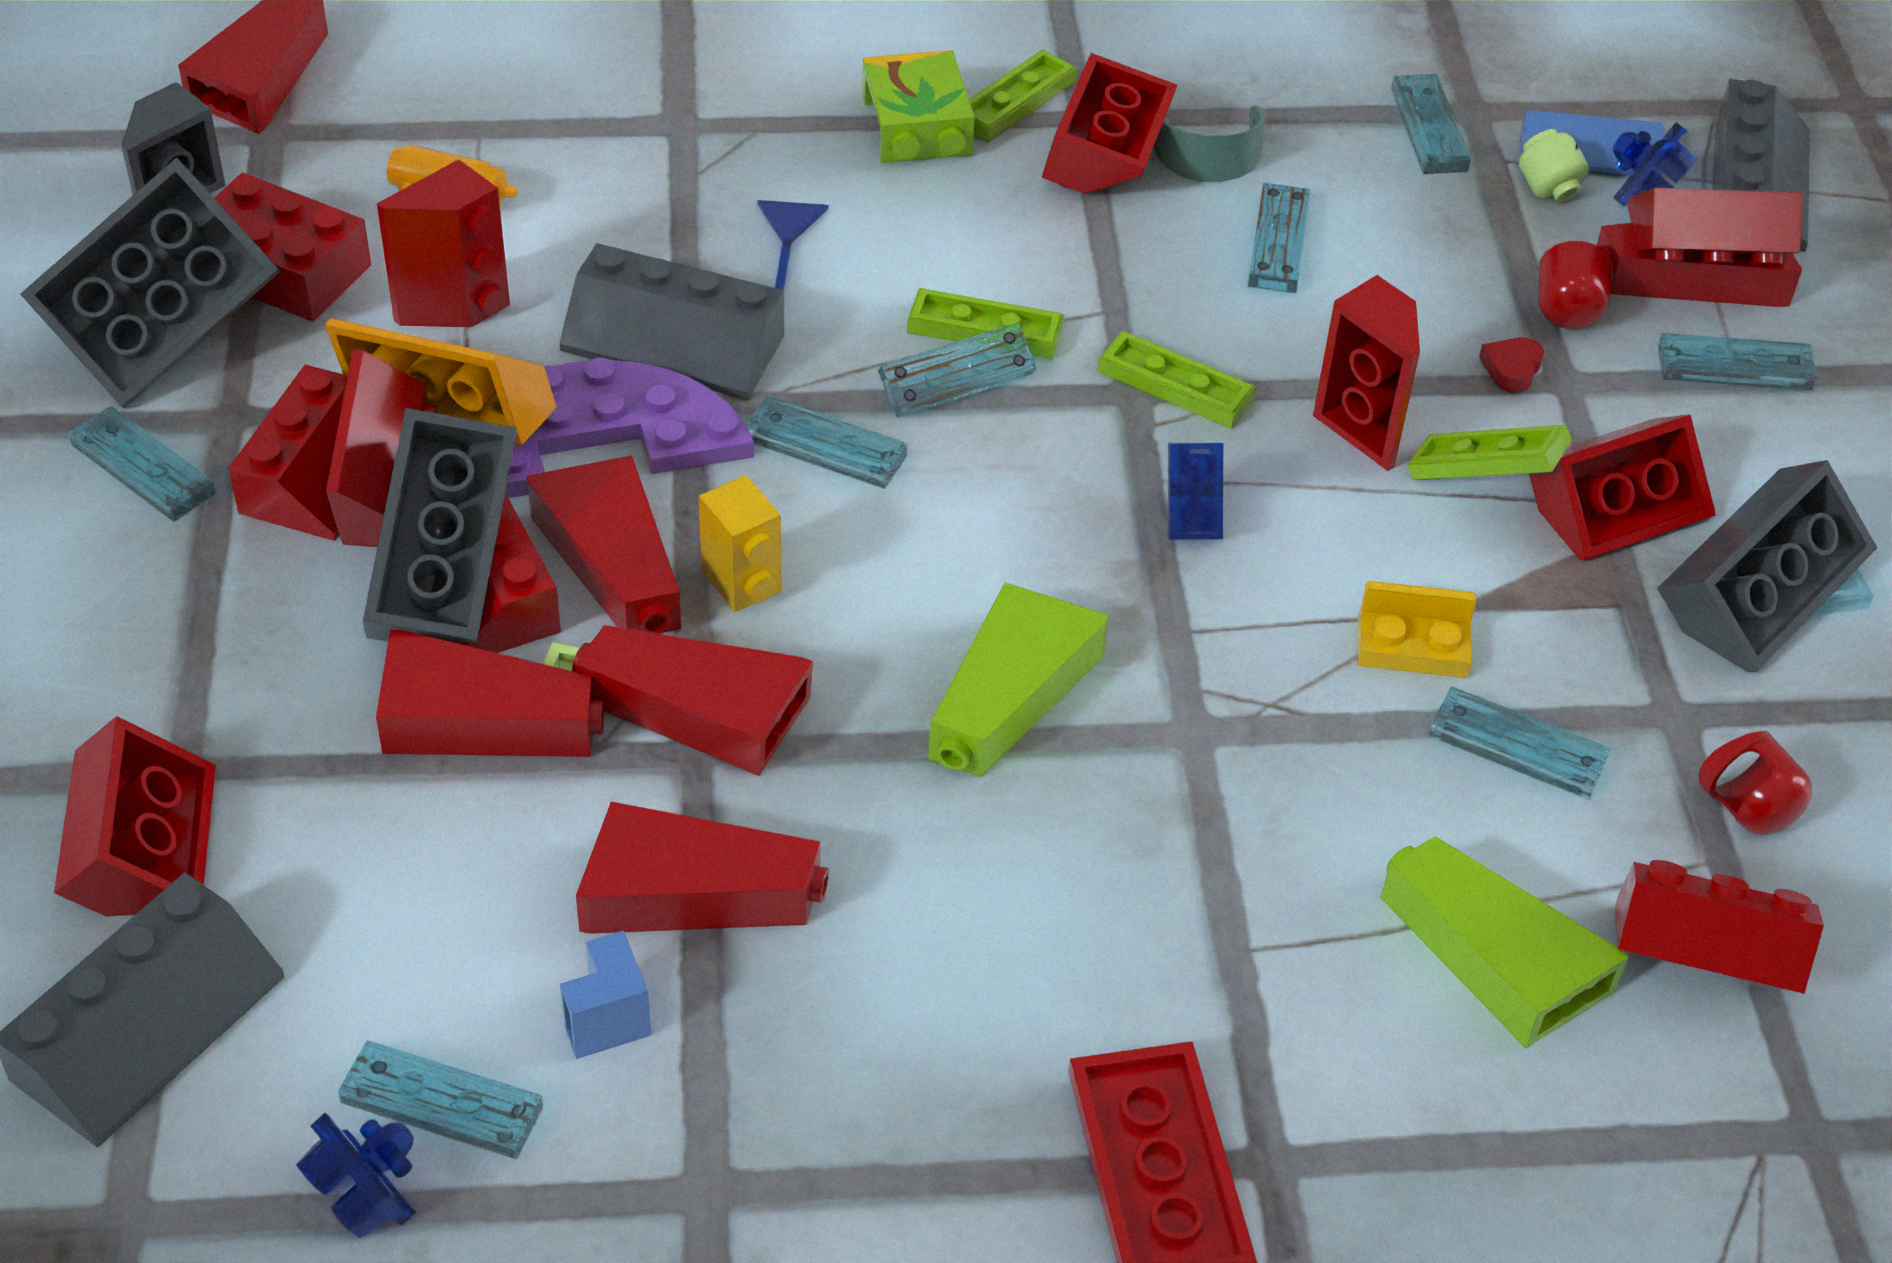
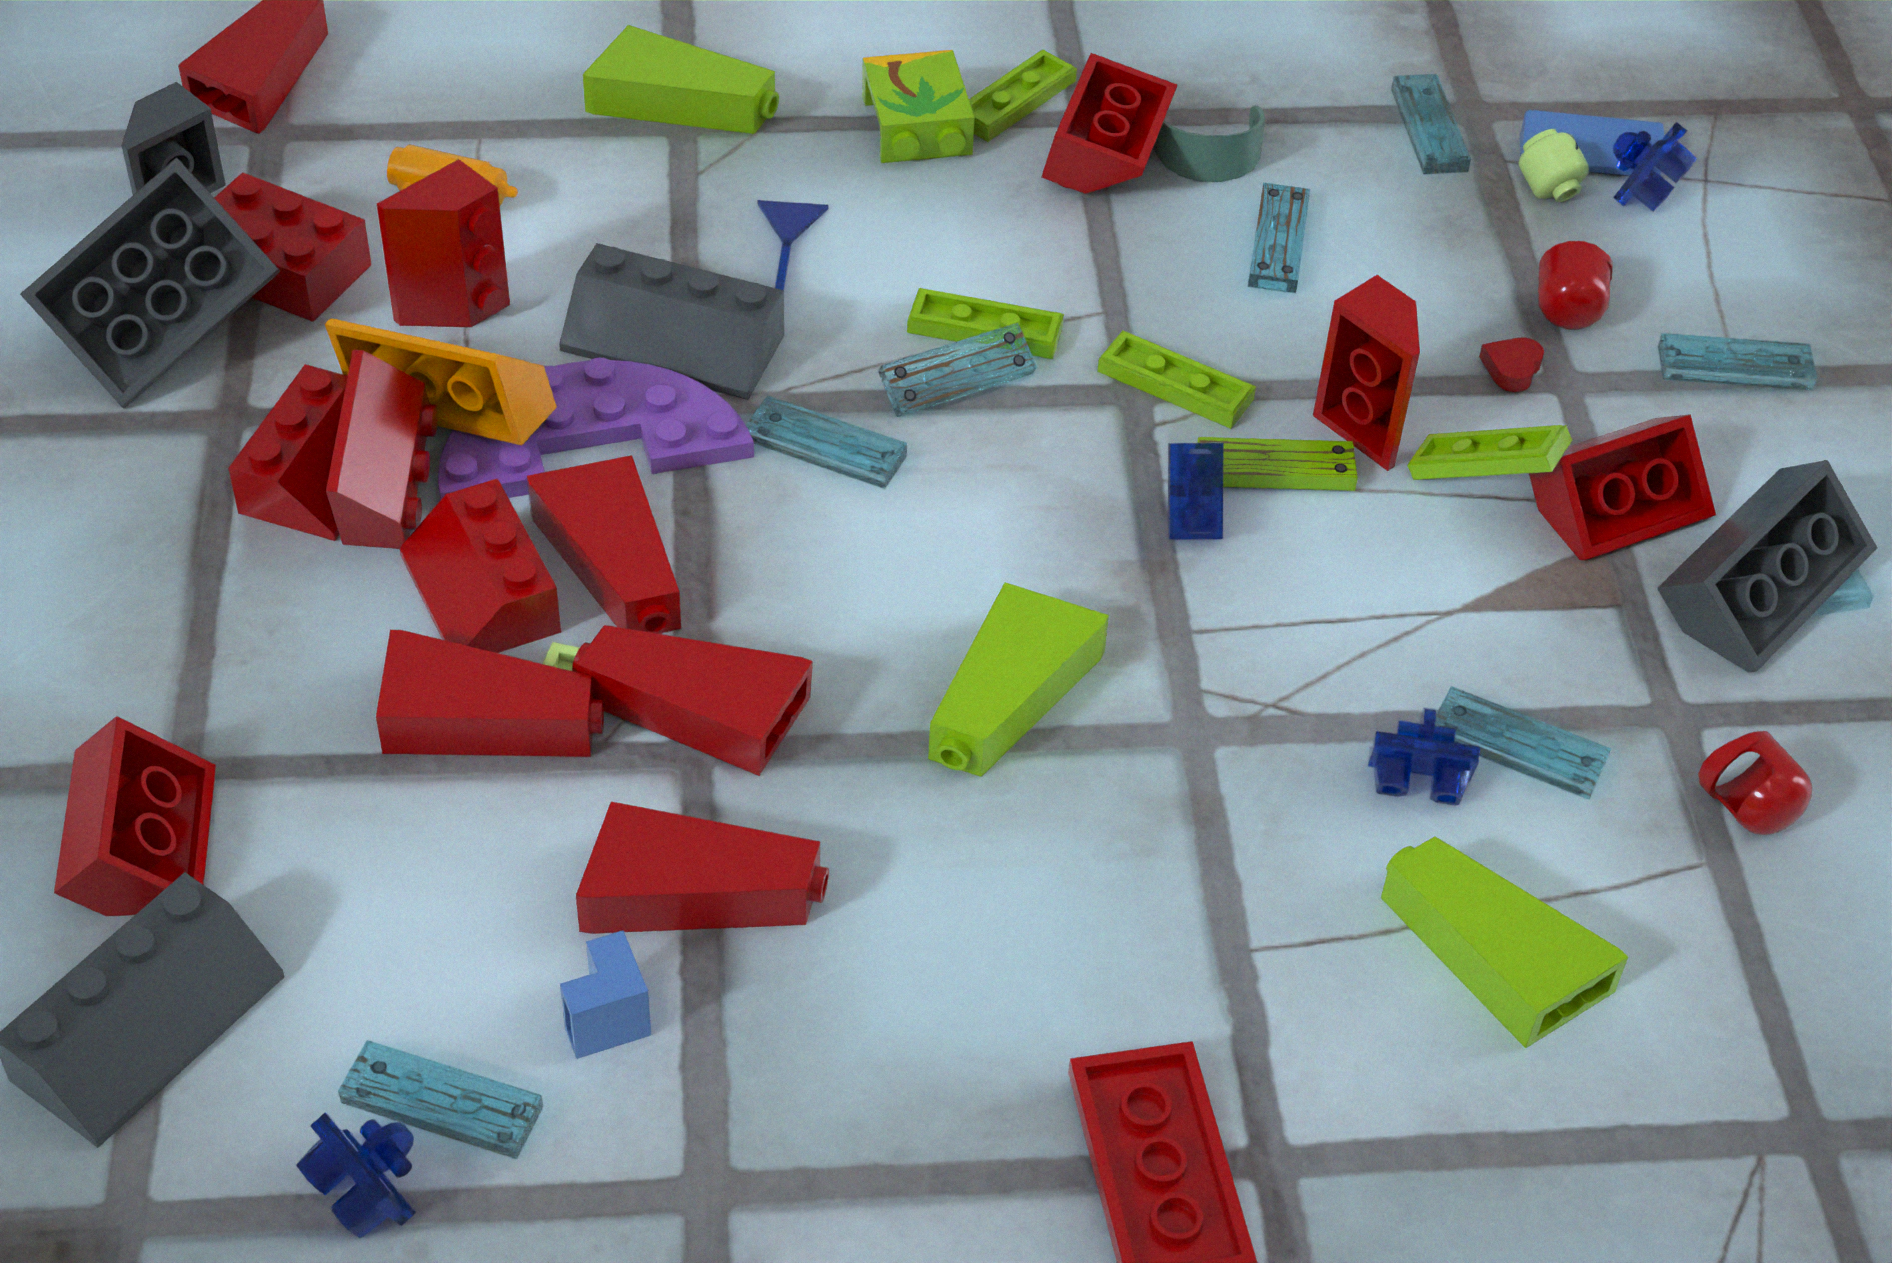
clear light blue tile [68,406,216,522] -> none
dark grey slope [363,408,517,644] -> none
yellow brick [698,475,782,612] -> none
yellow bracket [1357,581,1476,678] -> none
red slope [1597,223,1802,307] -> none
red slope [1615,860,1824,994] -> none
slope [1628,188,1803,265] -> none
dark grey slope [1712,78,1810,252] -> none
none -> lime slope [583,25,779,134]
none -> lime tile [1196,437,1358,491]
none -> clear blue hips [1367,707,1480,806]

